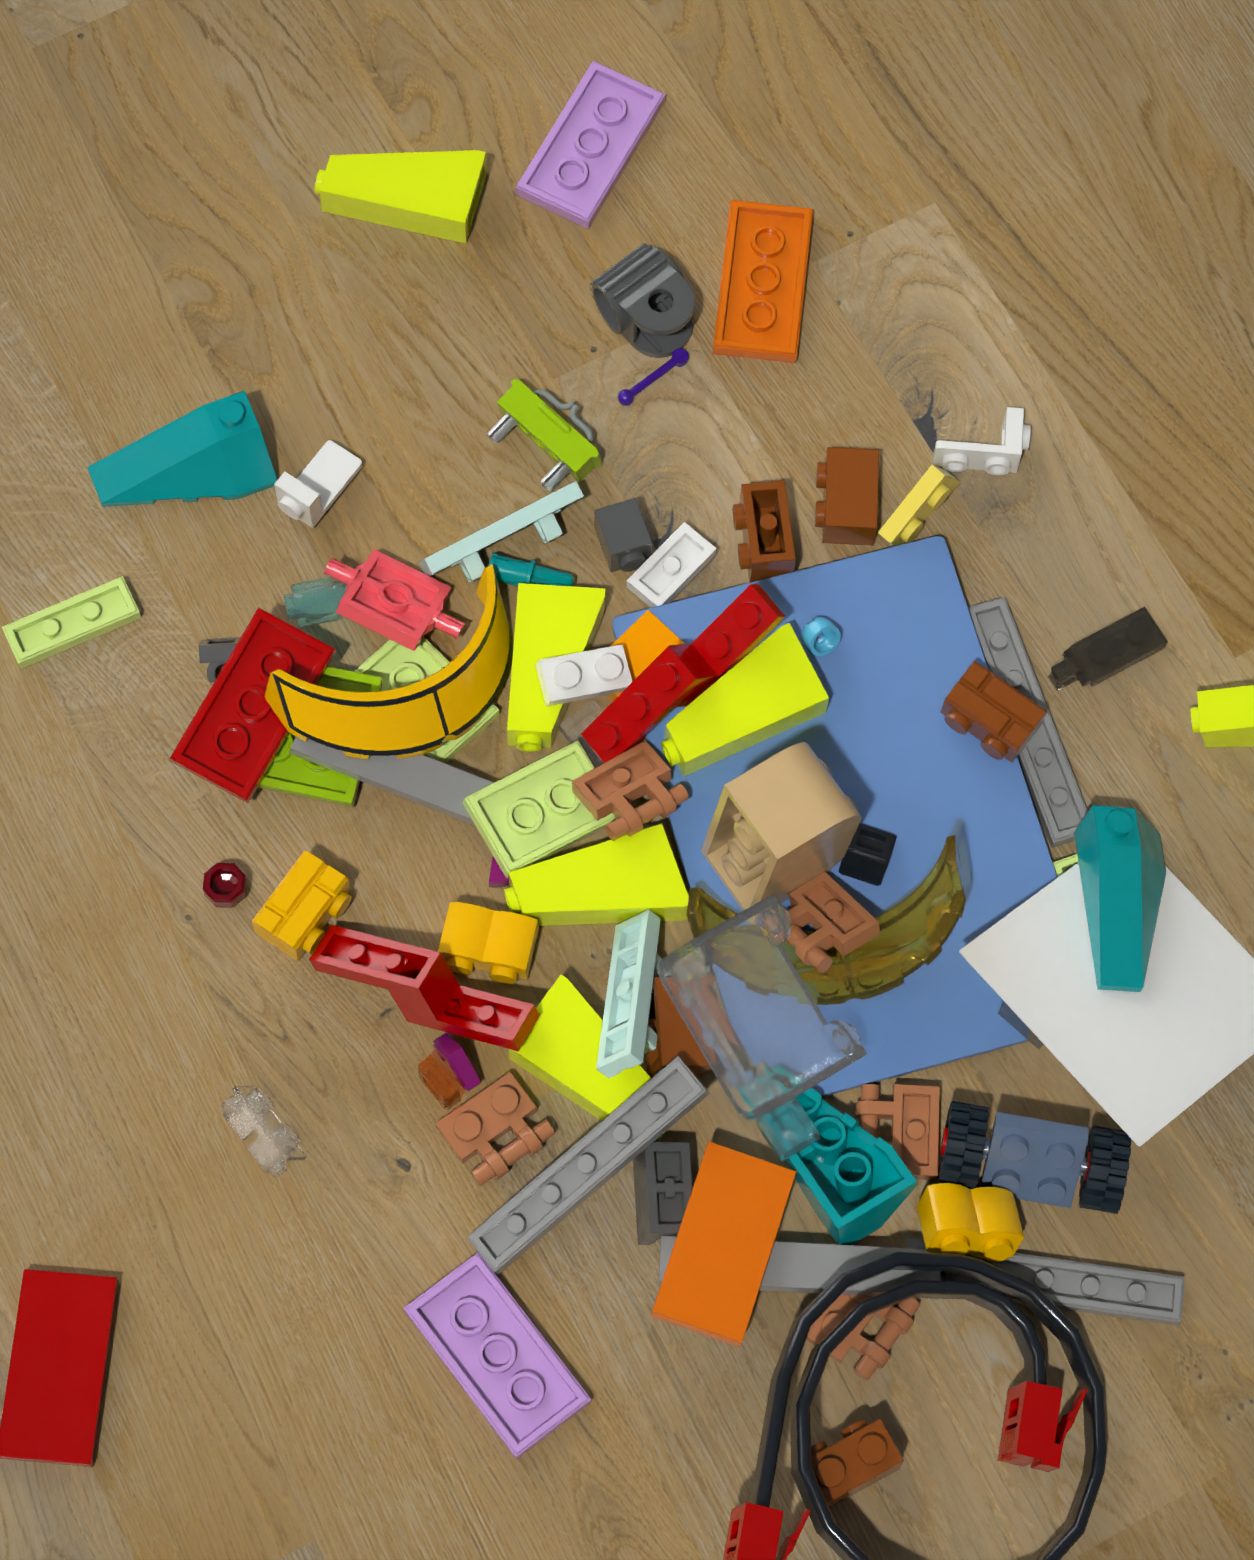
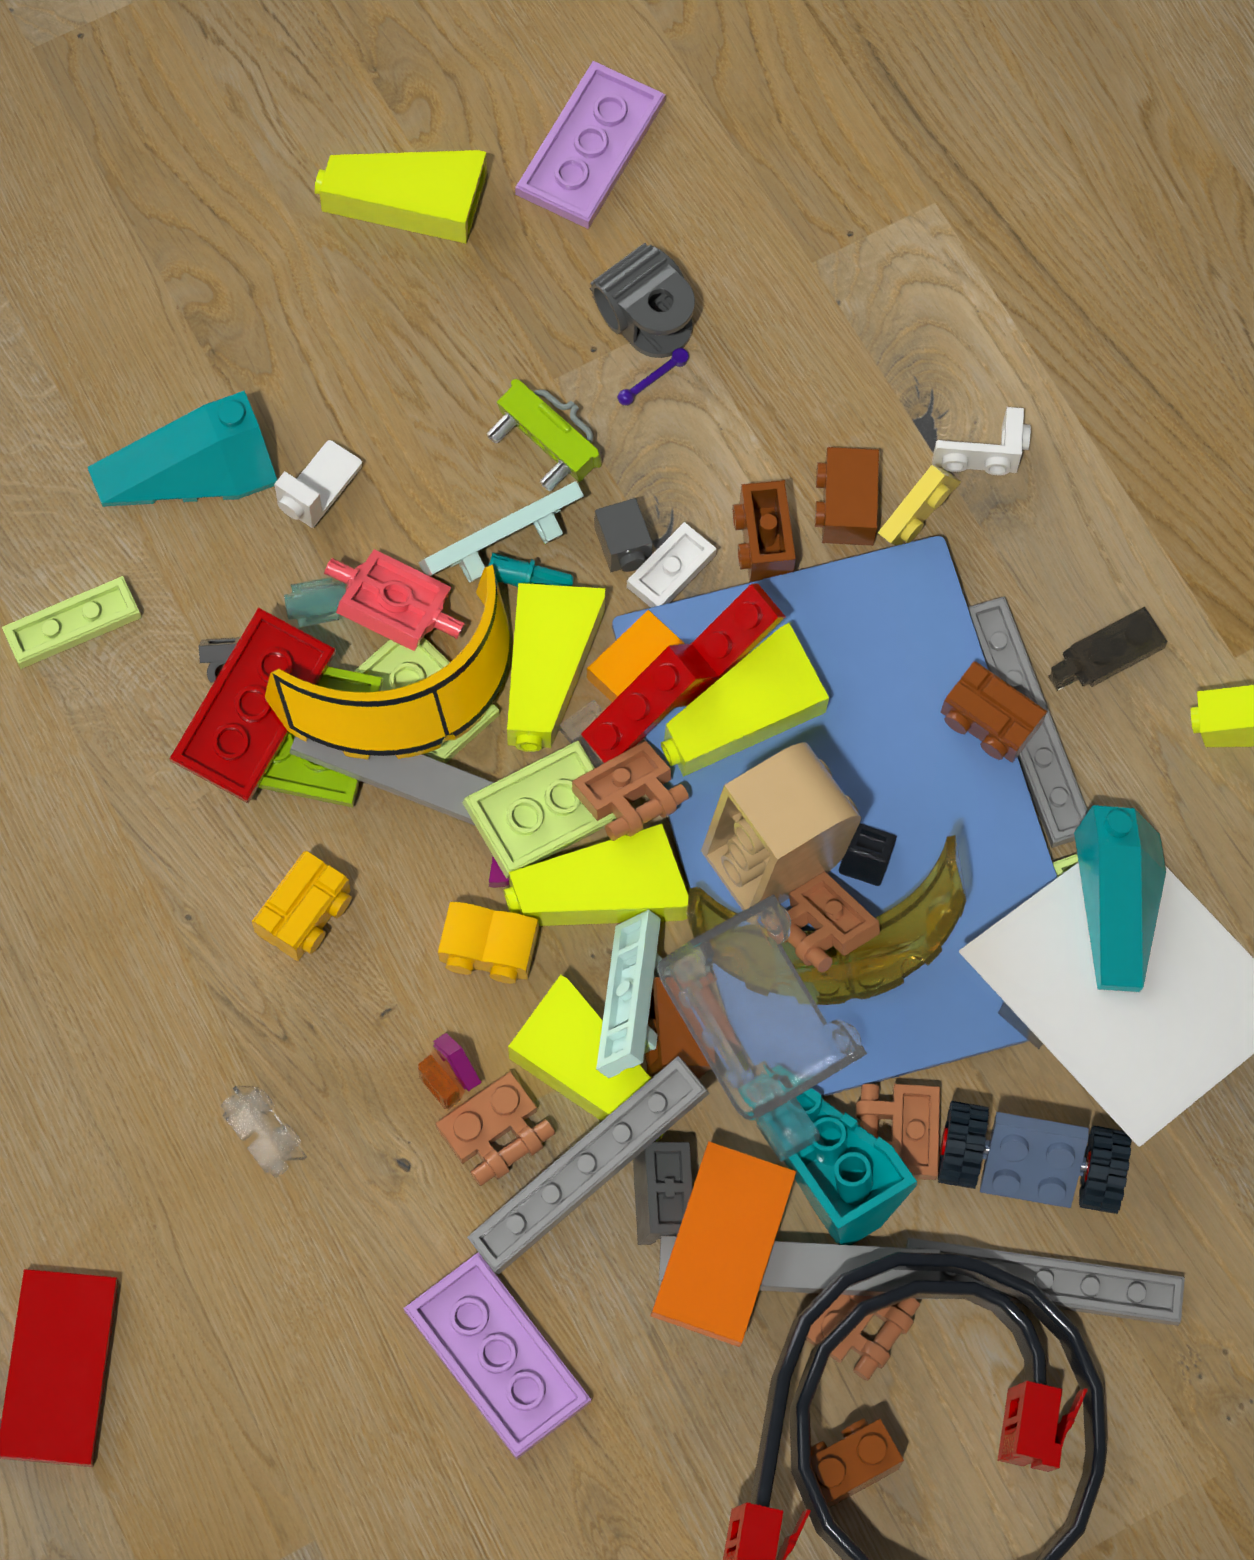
dark red tile [203,862,247,908] -> none
red bracket [309,925,540,1052] -> none
white plate [535,644,632,707] -> none
orange tile [712,200,813,363] -> none
medium azure hinge [802,617,841,656] -> none
yellow brick [916,1183,1024,1262] -> none

